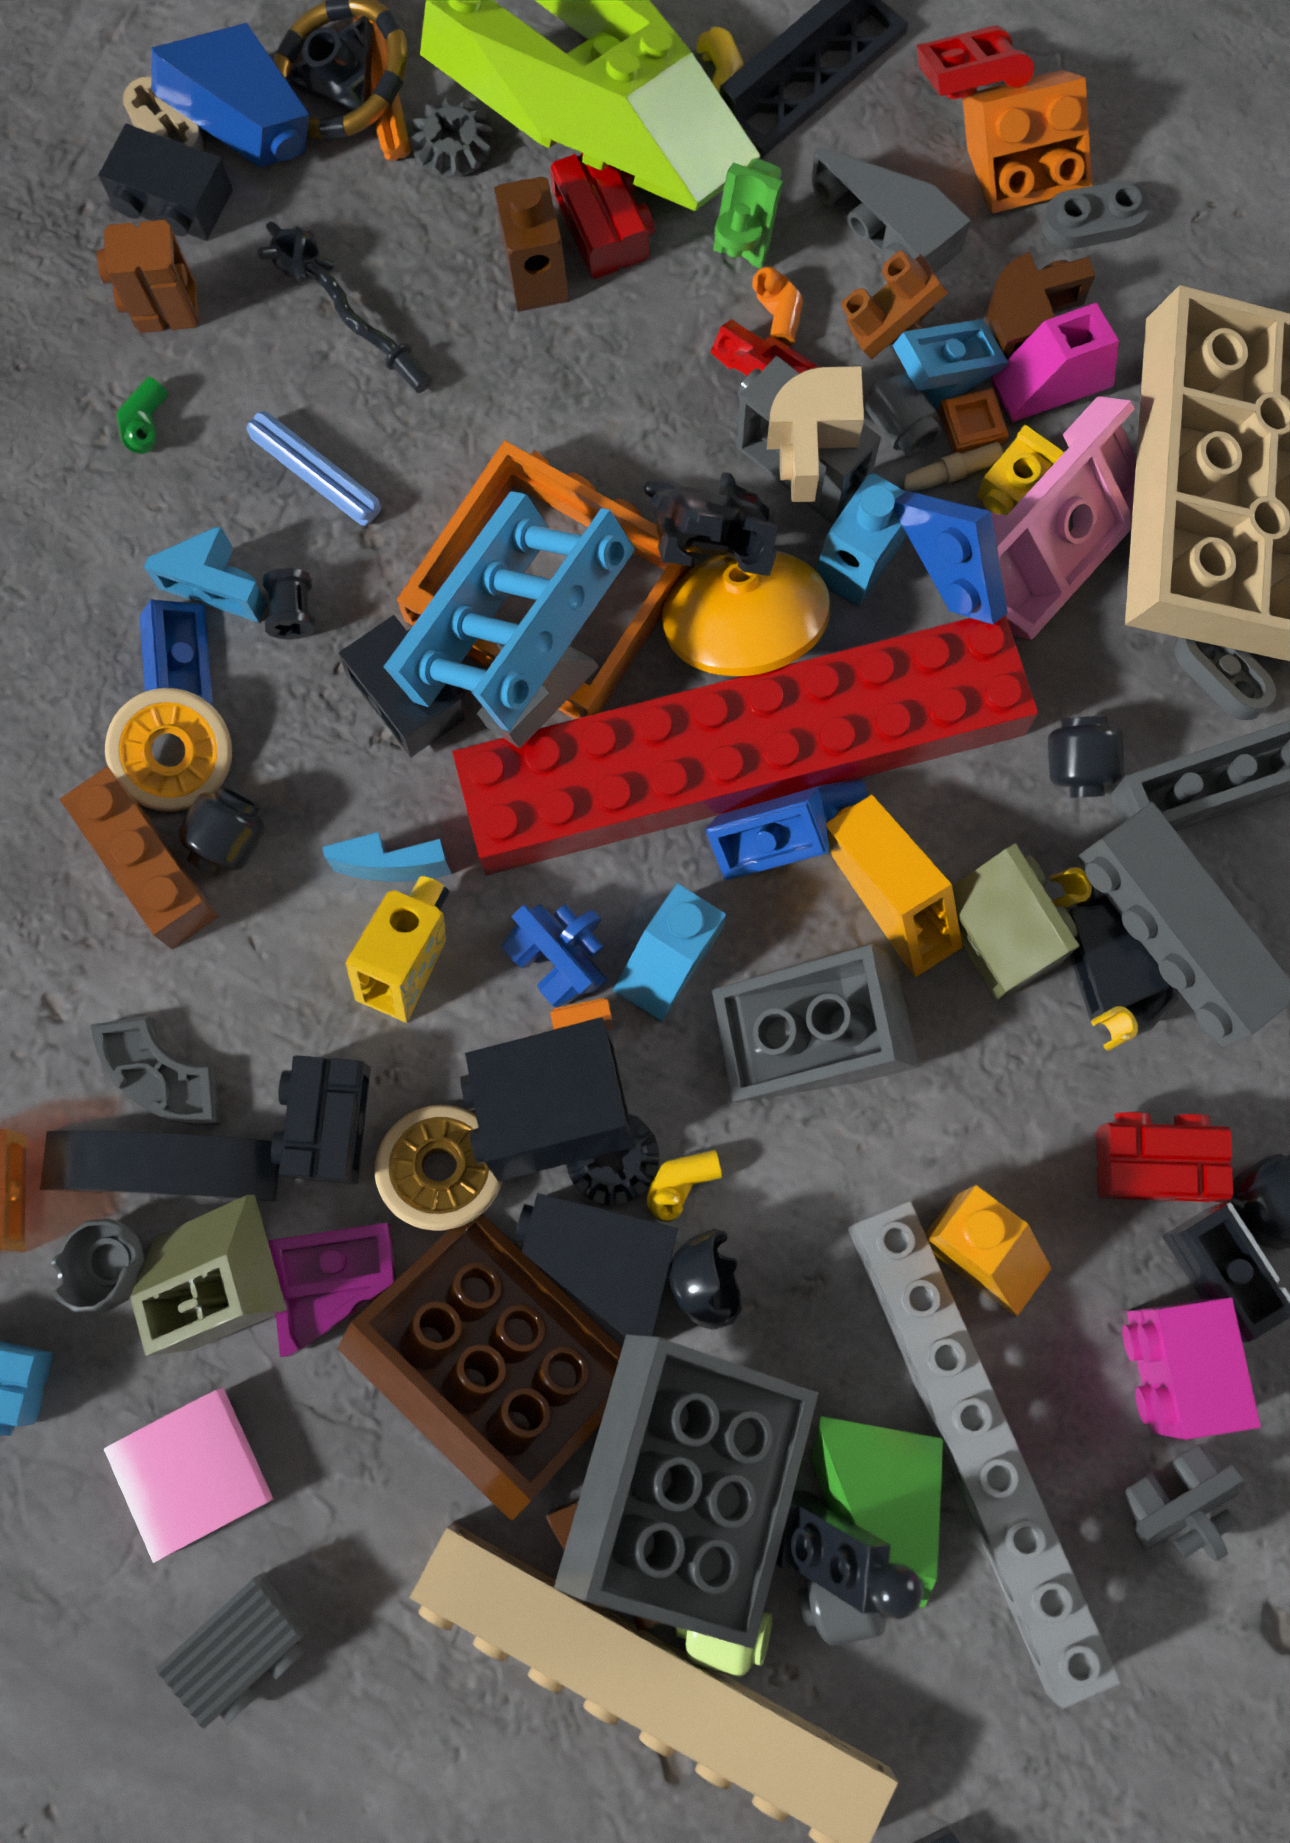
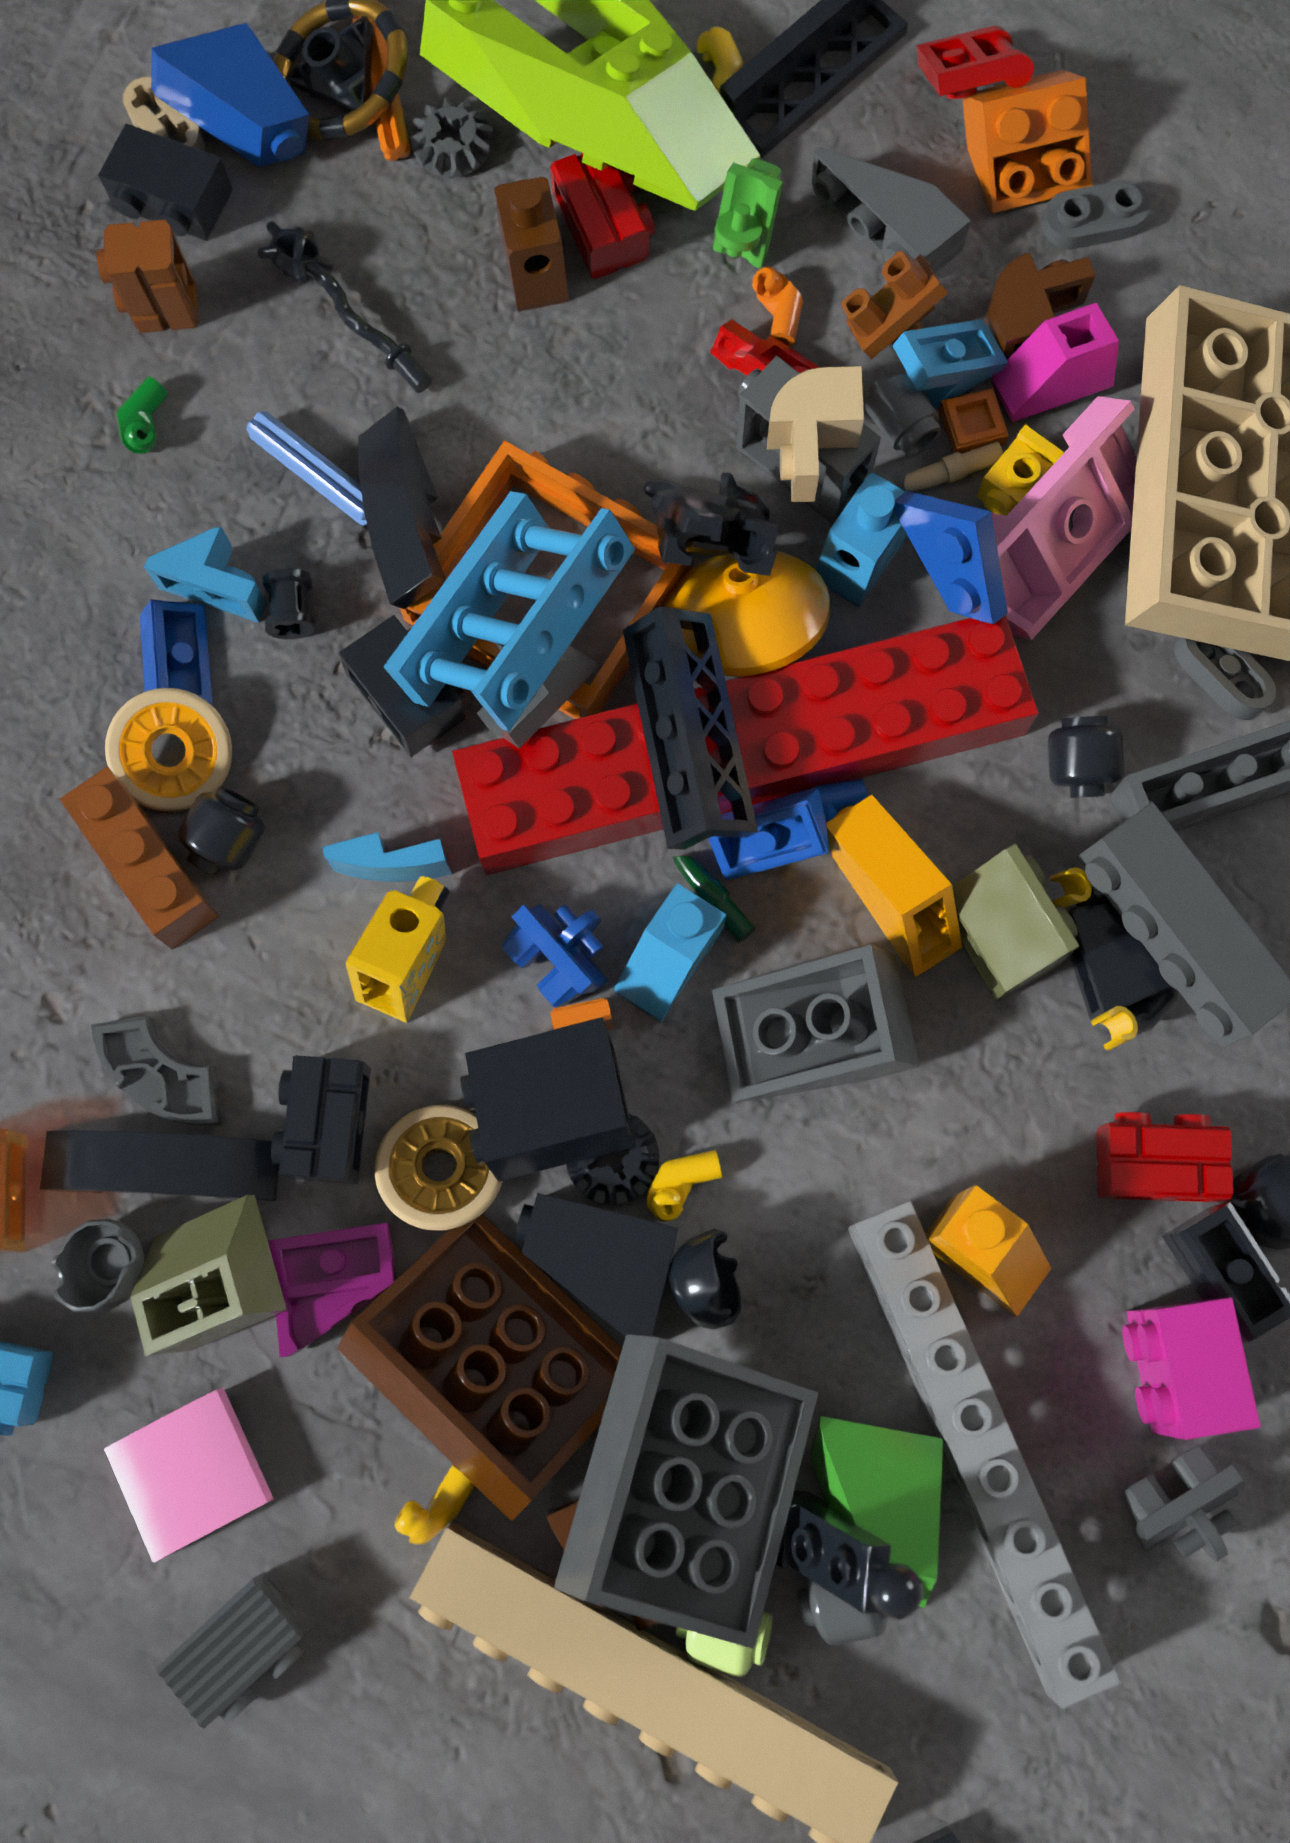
none -> black slope [358,406,446,610]
none -> yellow arm [395,1464,475,1545]
none -> black fence [623,606,758,850]
none -> dark green piece [673,856,756,943]

